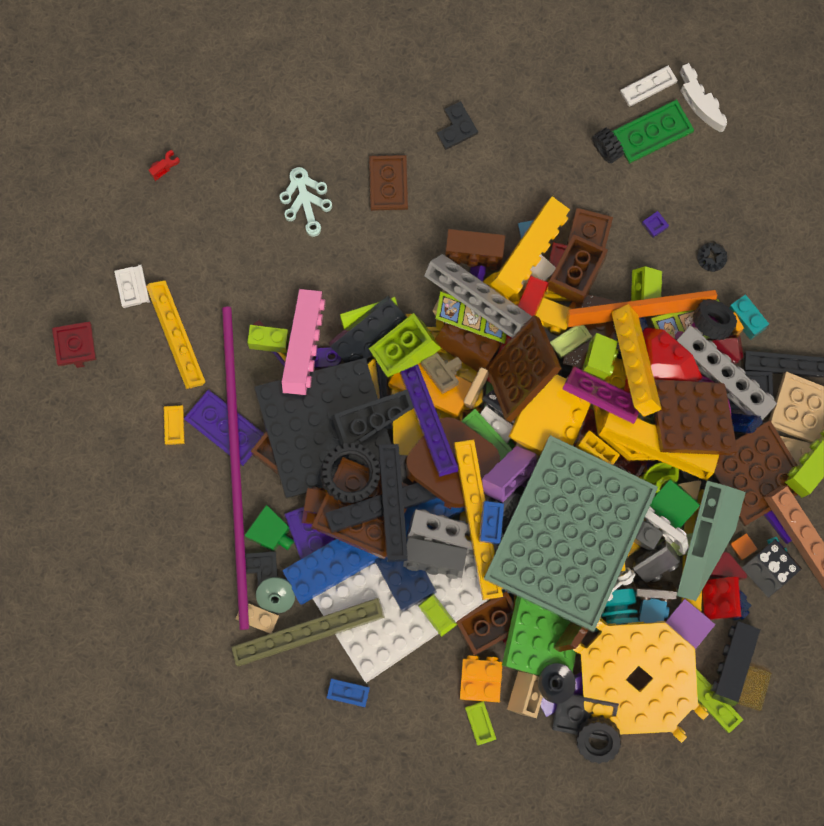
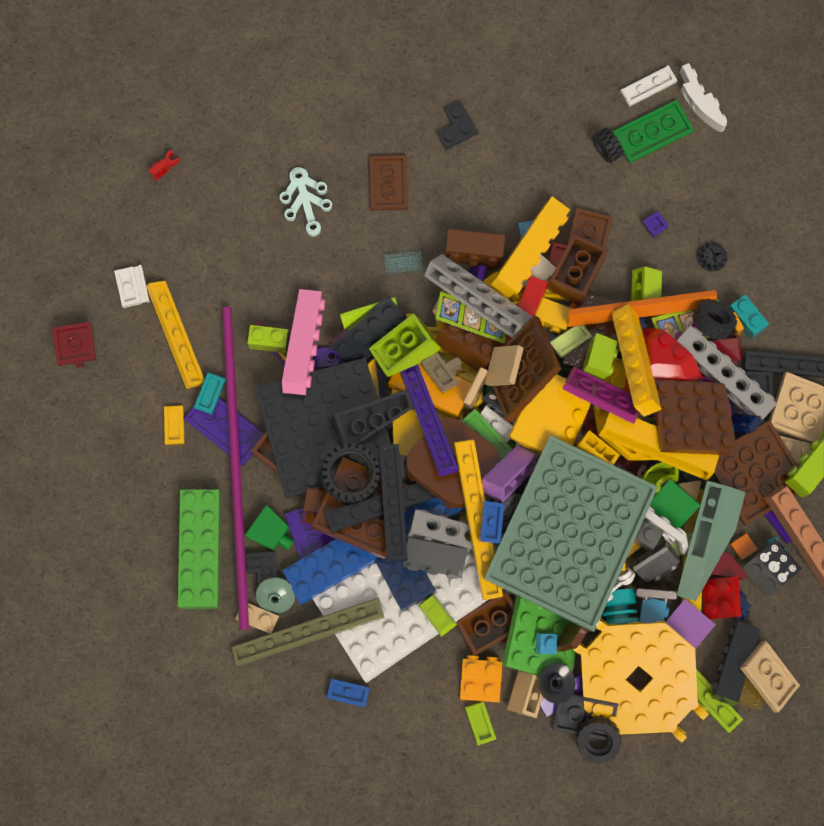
none -> bright green brick [178,490,221,609]
none -> teal tile [194,372,226,415]
none -> clear light blue tile [384,251,423,275]
none -> tan tile [485,345,524,386]
none -> dark azure plate [536,633,557,654]
none -> tan tile [740,641,800,713]

